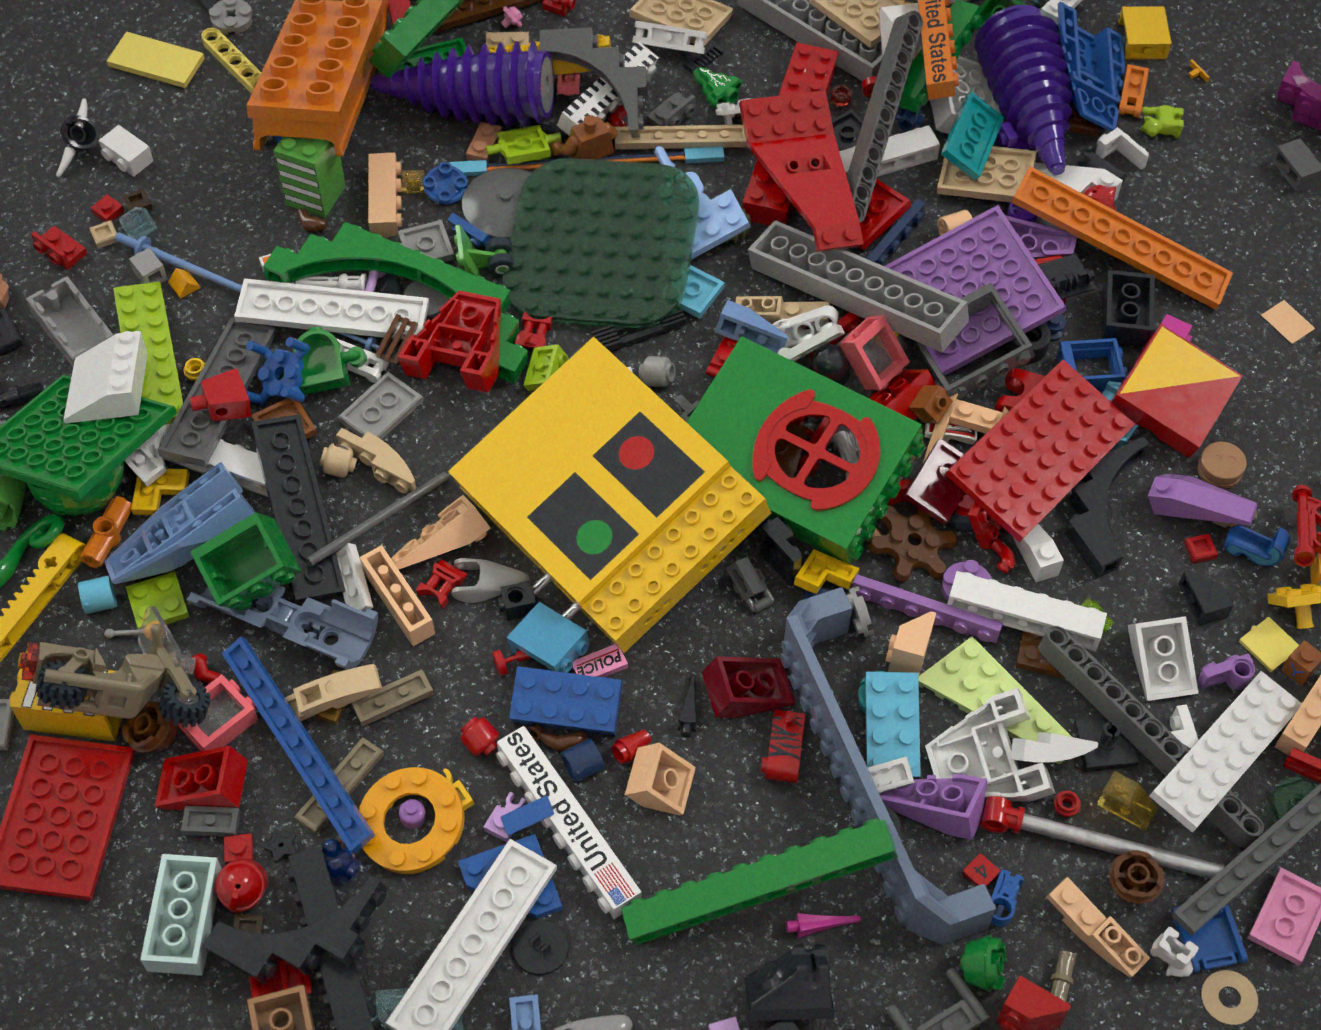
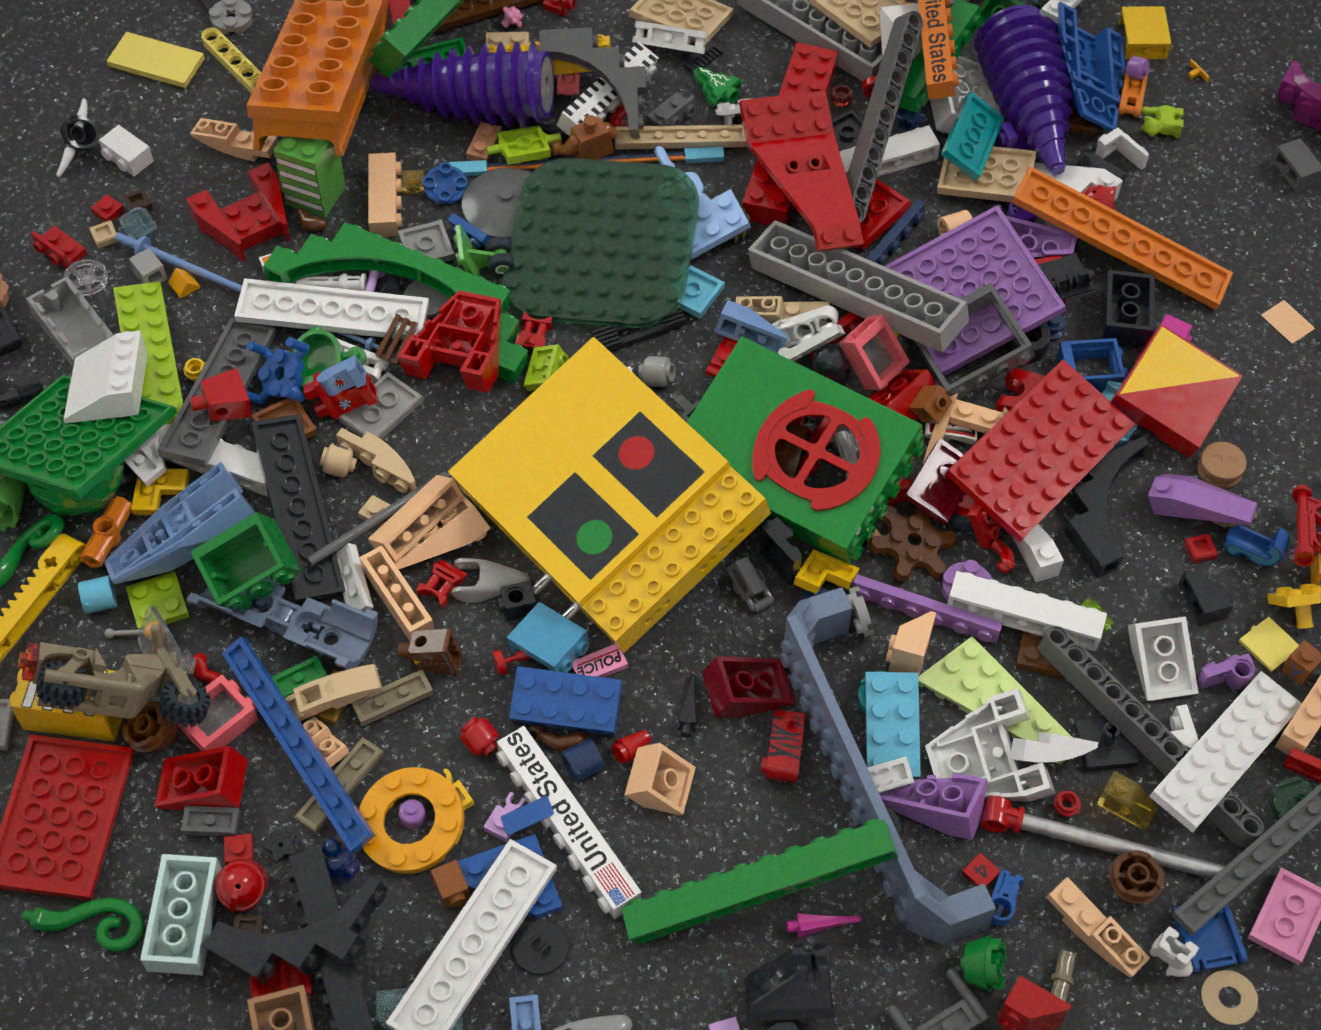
none -> green plant [22,898,144,952]
none -> clear wheel [64,259,108,296]
none -> red wedge [186,162,290,262]
none -> light nougat slope [190,118,280,161]
none -> green plate [271,656,328,697]
none -> hips [303,355,378,419]
none -> light nougat slope [303,716,349,767]
none -> tan plate [358,495,390,528]
none -> light nougat brick [368,475,465,562]
none -> reddish brown torso [398,629,463,676]
none -> dark orange brick [431,860,470,909]
none -> medium lavender piece [1126,56,1150,80]

